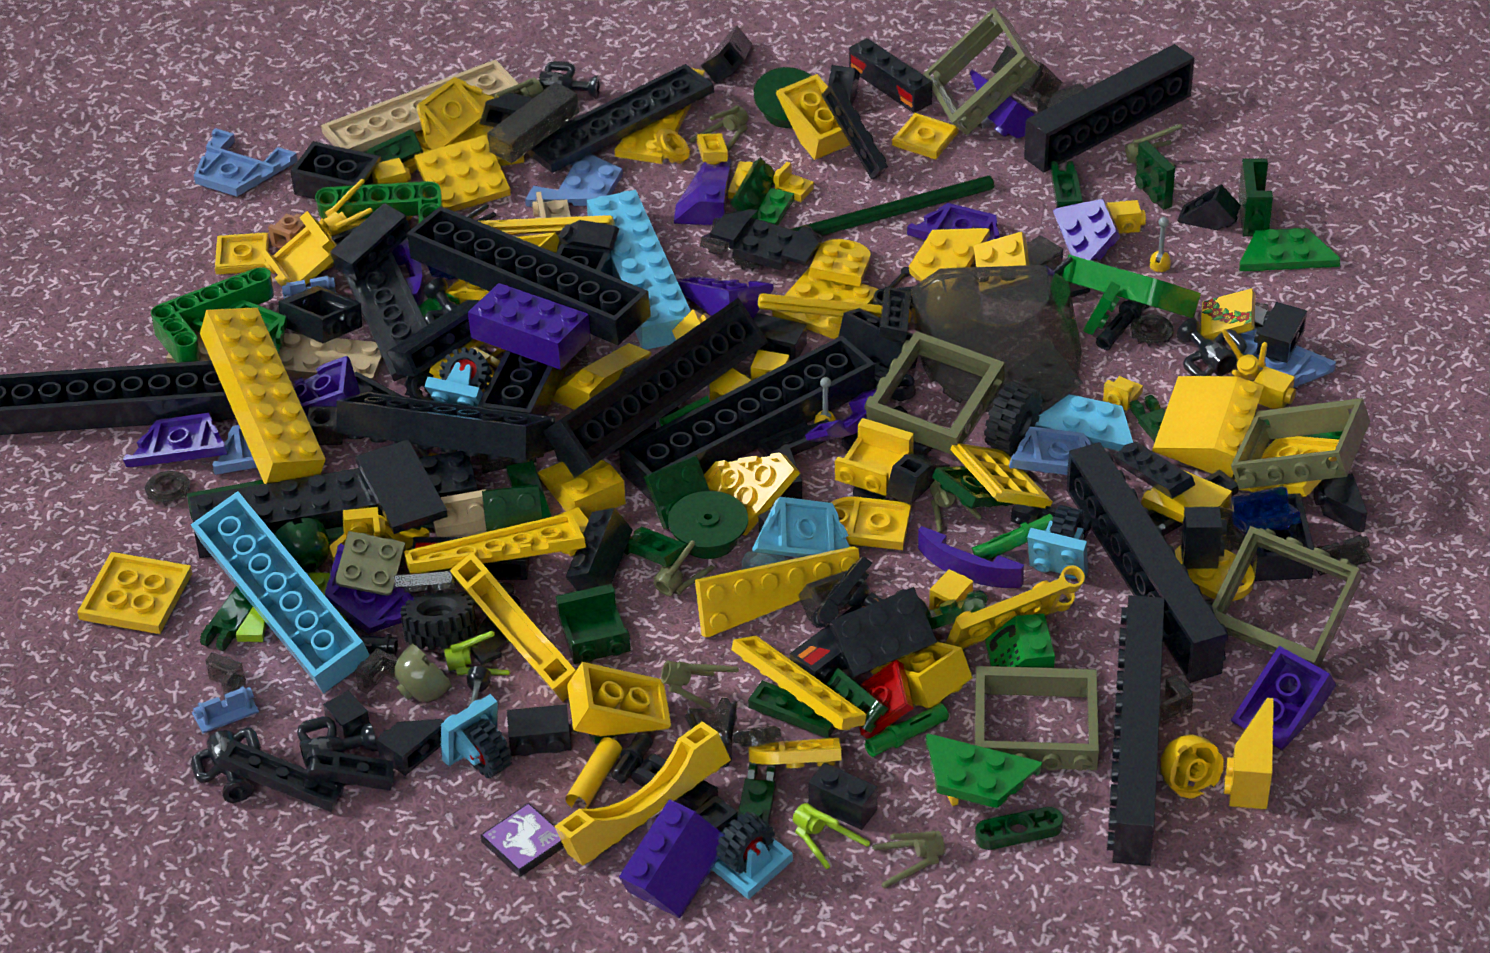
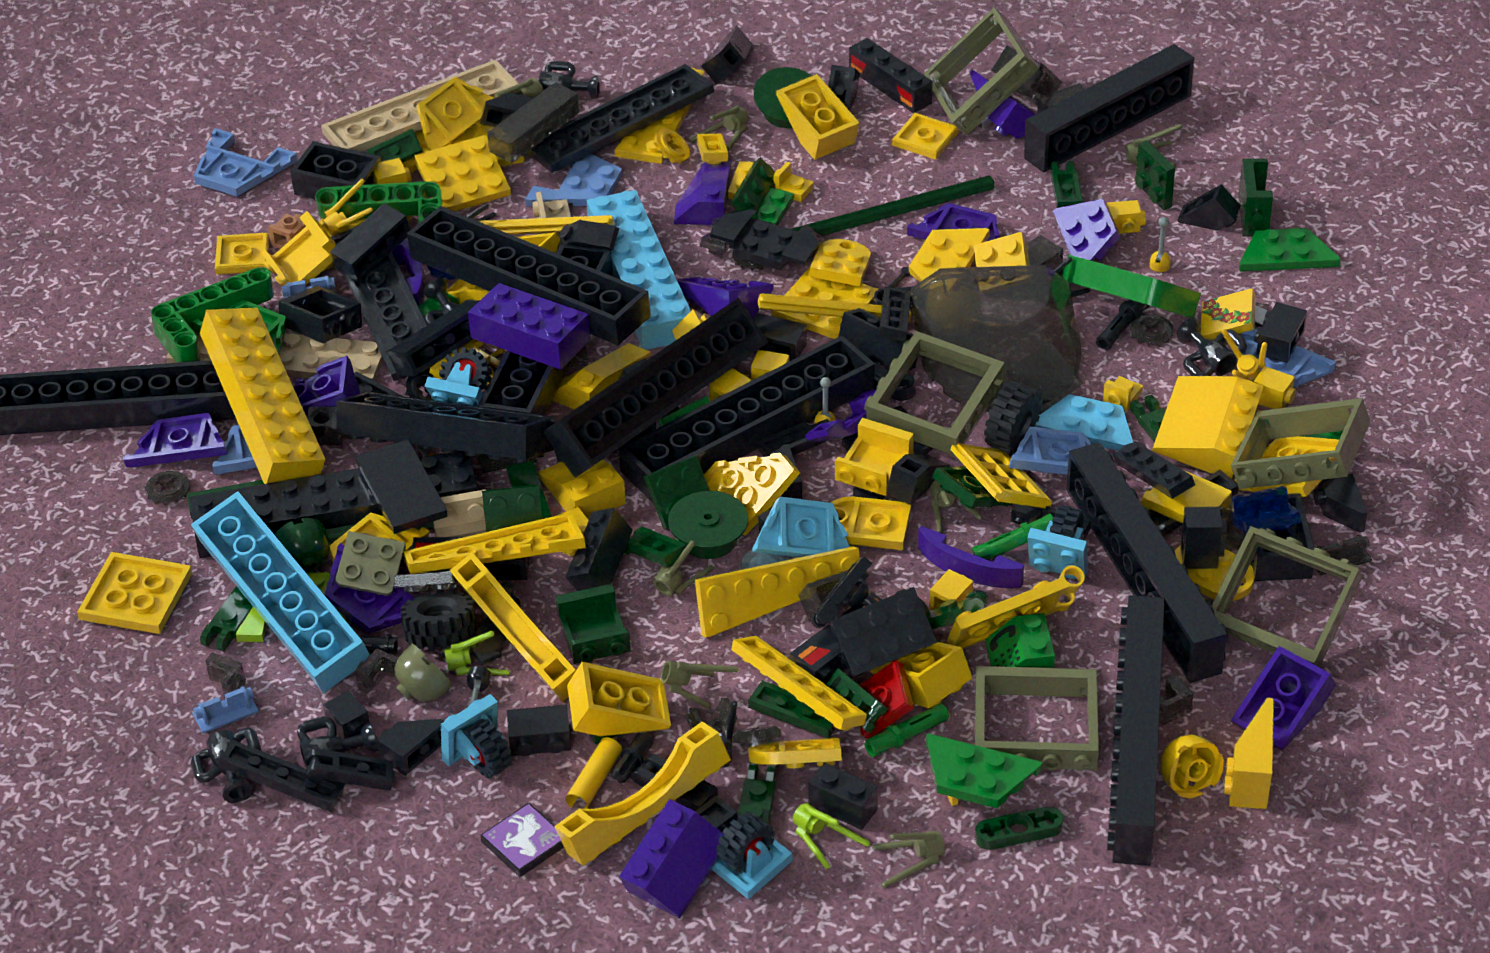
yellow bracket [343,507,386,537] -> none
black plate [822,81,888,179] -> none
green plate [1083,281,1120,335] -> none

